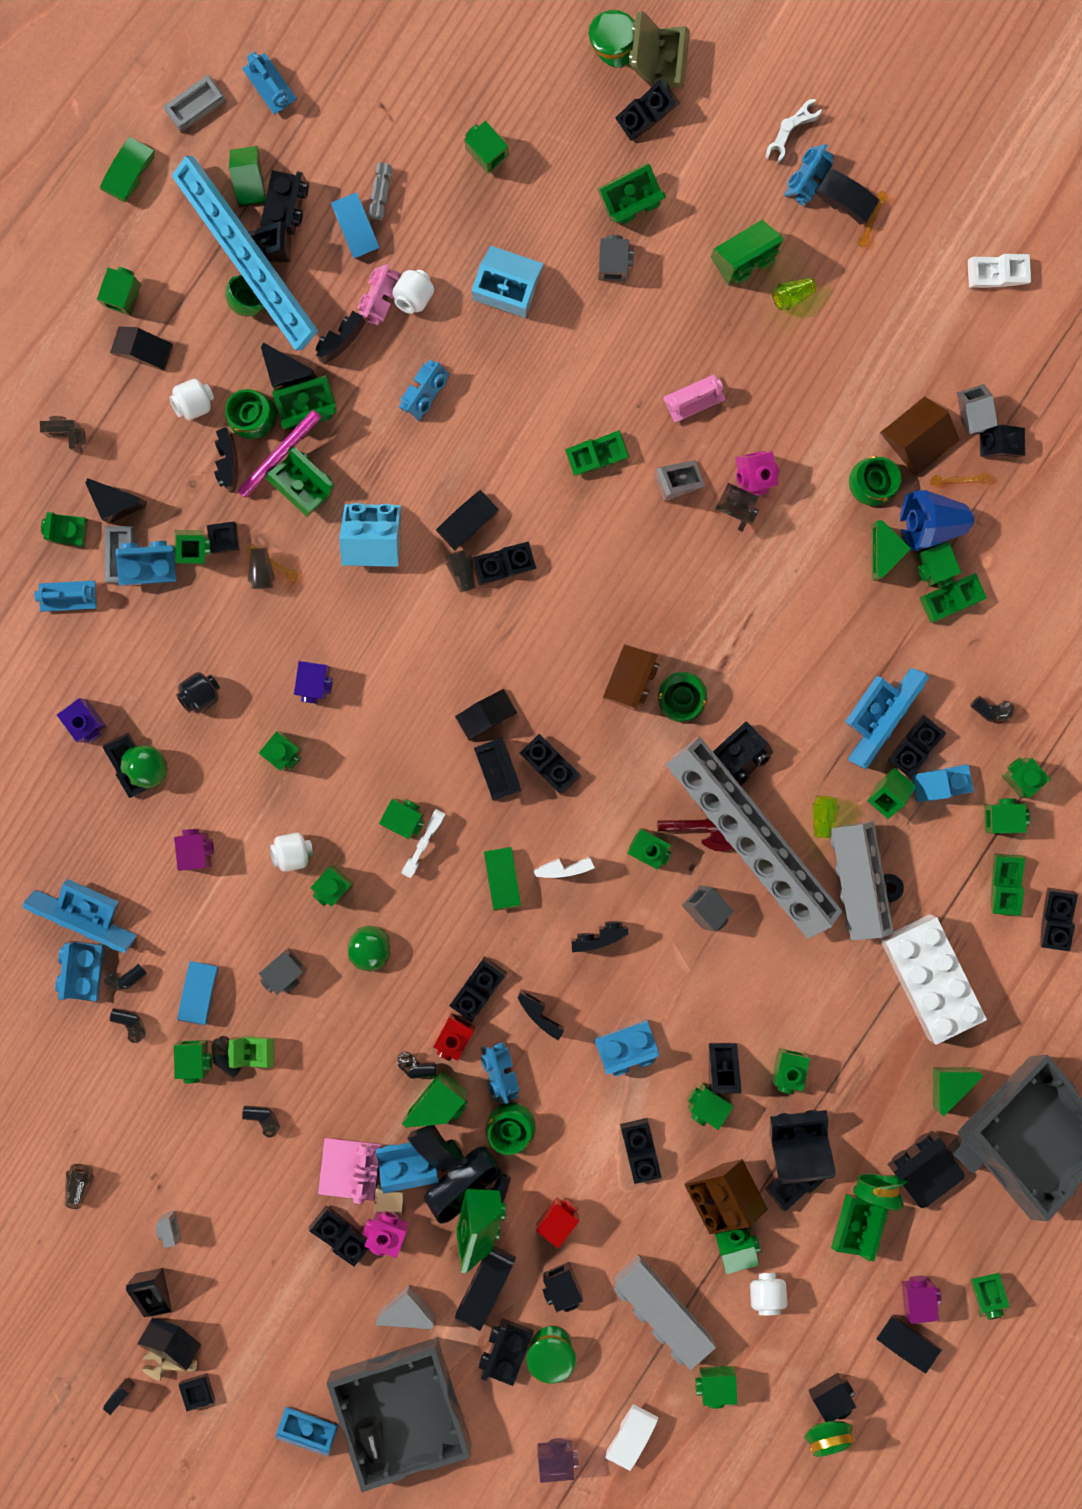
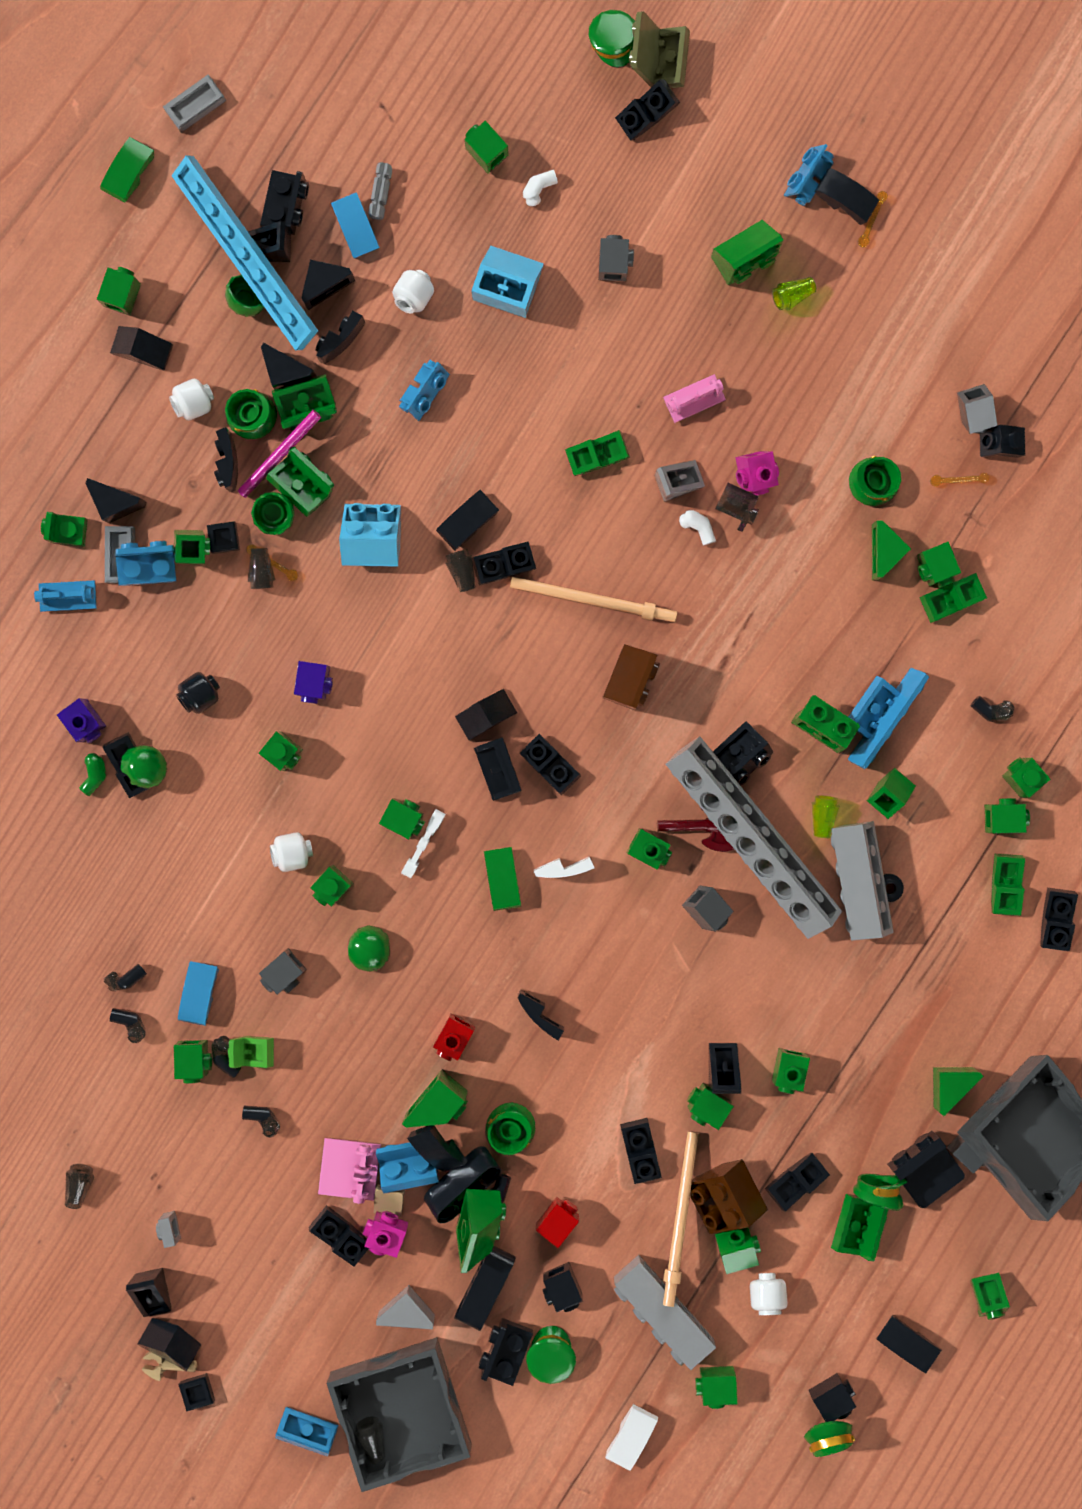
dark azure bracket [22,879,136,953] -> none
clear smoke bracket [40,416,86,453] -> none
dark azure bracket [55,941,105,1001] -> none
black tile [103,1378,135,1415] -> none
magenta brick [174,828,214,871] -> none
green slope [229,146,266,207] -> none
dark azure hinge [242,52,297,115] -> none
bright pink hinge [357,264,401,326] -> none
arm [397,1051,436,1079] -> none
black slope [449,956,507,1022] -> none
dark azure hinge [481,1042,520,1104] -> none
clear purple brick [538,1438,579,1483] -> none
black slope [571,921,628,953] -> none
dark azure bracket [594,1020,660,1076] -> none
green bracket [597,163,666,224] -> none
green piece [658,672,707,723] -> none
white piece [766,99,822,164] -> none
black bracket [770,1110,836,1184] -> none
white brick [879,914,987,1045] -> none
reddish brown slope [880,396,960,476] -> none
black slope [888,714,946,778] -> none
blue cone [900,490,974,551] -> none
magenta brick [902,1276,942,1324] -> none
dark azure slope [911,764,974,802] -> none
white slope [968,254,1031,288] -> none
none -> green arm [79,753,106,796]
none -> green hair [251,492,295,535]
none -> black slope [301,259,355,310]
none -> light nougat bar [510,576,677,622]
none -> white arm [523,169,558,206]
none -> light nougat bar [663,1132,699,1307]
none -> white arm [679,510,716,546]
none -> green bracket [791,695,860,753]

